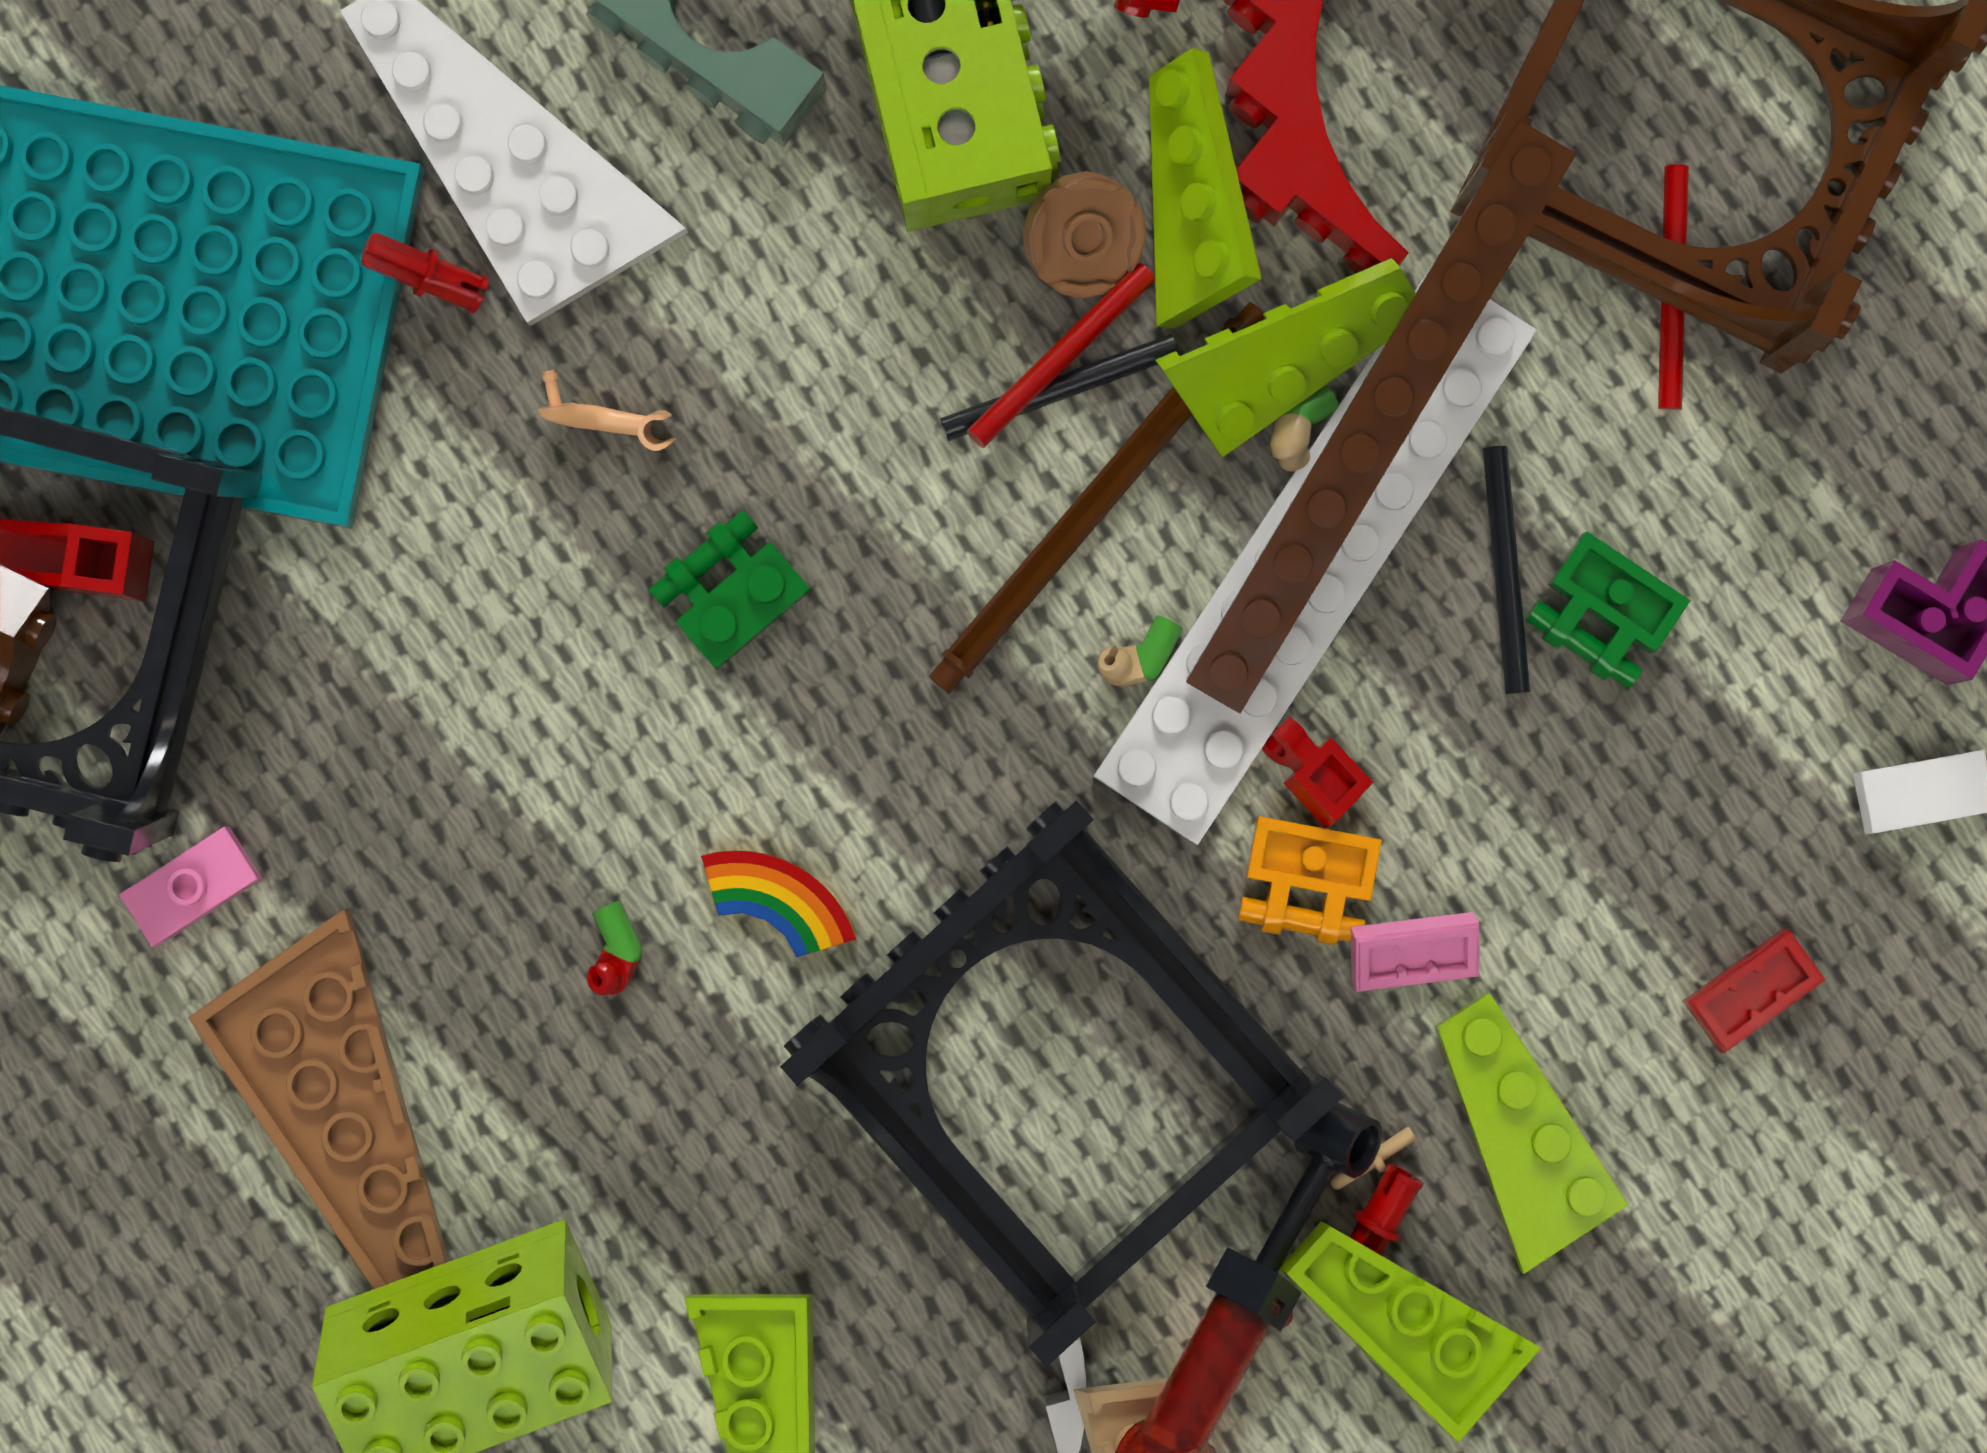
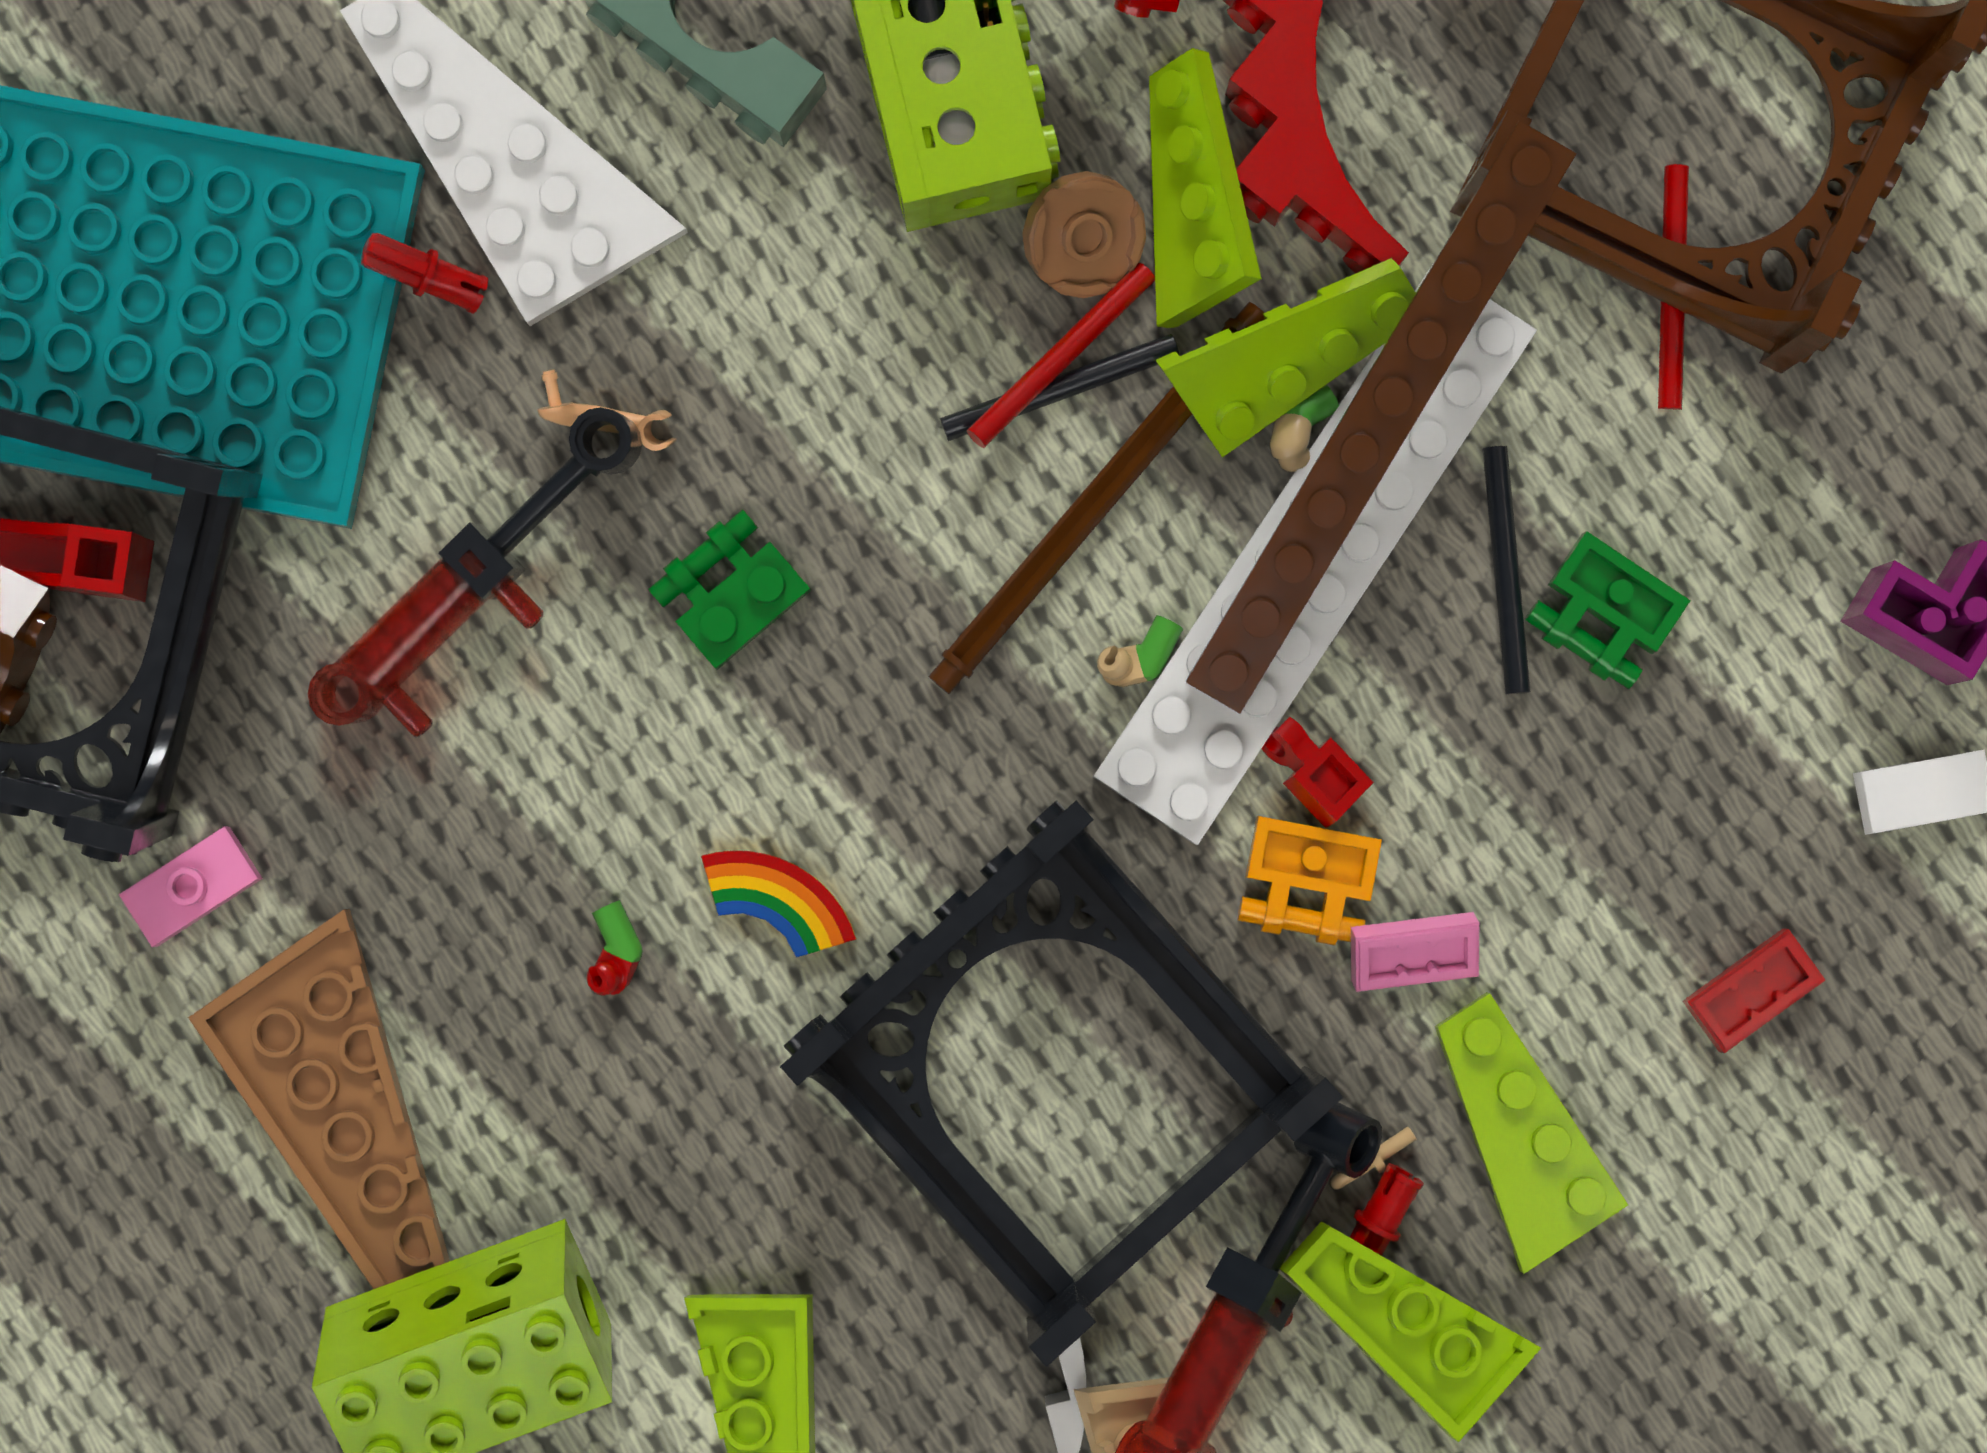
none -> clear red piece [307,407,642,737]

